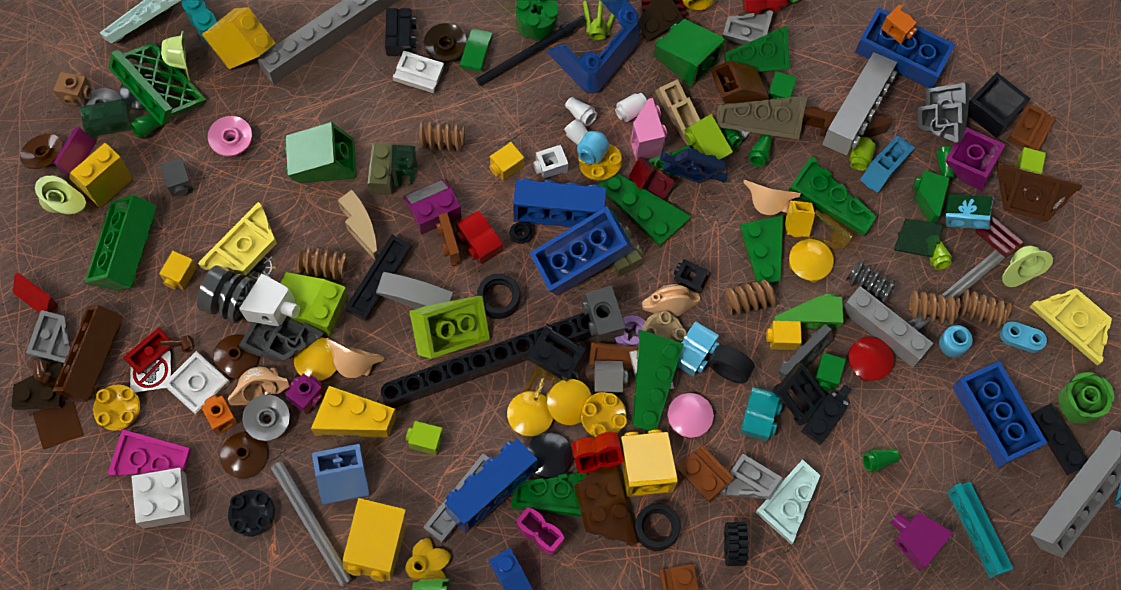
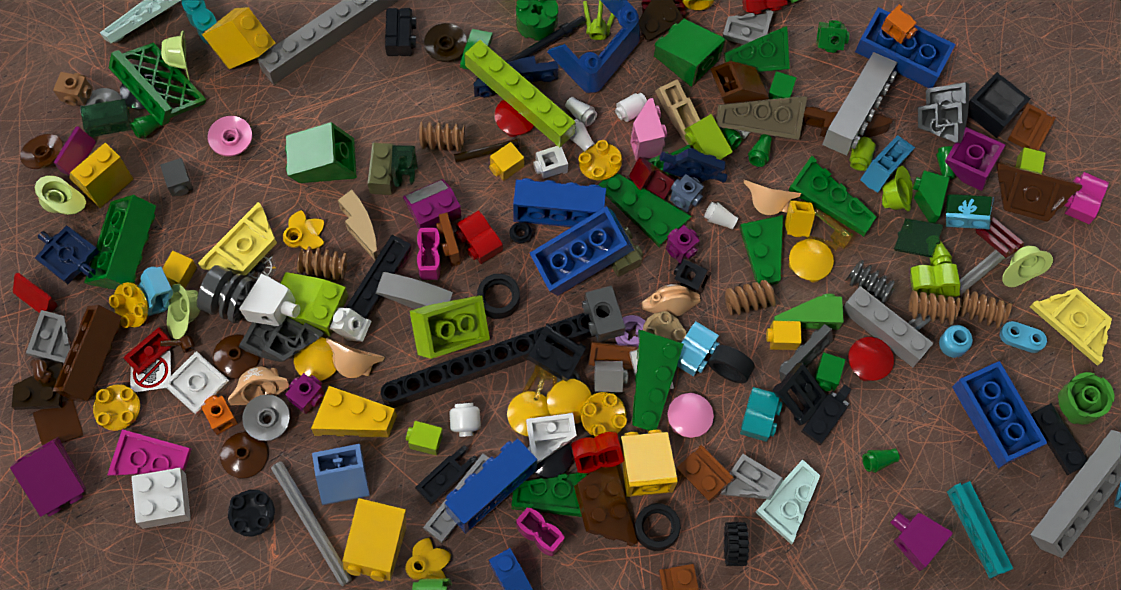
white plate [393,51,444,93] -> none
medium azure head [577,131,609,164] -> none
none -> magenta slope [10,437,86,517]
none -> dark blue plate [35,225,100,285]
none -> yellow dish [109,282,148,328]
none -> medium azure brick [138,266,173,316]
none -> yellowish green piece [167,284,200,339]
none -> yellow plate [283,210,324,250]
none -> white brick [330,308,371,342]
none -> black hinge [415,445,478,506]
none -> dark pink brick [417,228,441,280]
none -> white head [449,403,481,437]
none -> dark brown bar [454,139,519,163]
none -> lime brick [465,40,576,148]
none -> dark blue slope [473,56,558,98]
none -> red dish [494,100,534,137]
none -> white wing [526,413,577,464]
none -> magenta brick [665,225,700,263]
none -> sand blue brick [670,174,704,213]
none -> white cone [704,202,738,229]
none -> green brick [816,20,849,53]
none -> lime piece [882,166,913,211]
none -> lime brick [910,263,960,298]
none -> dark pink brick [1064,172,1109,224]

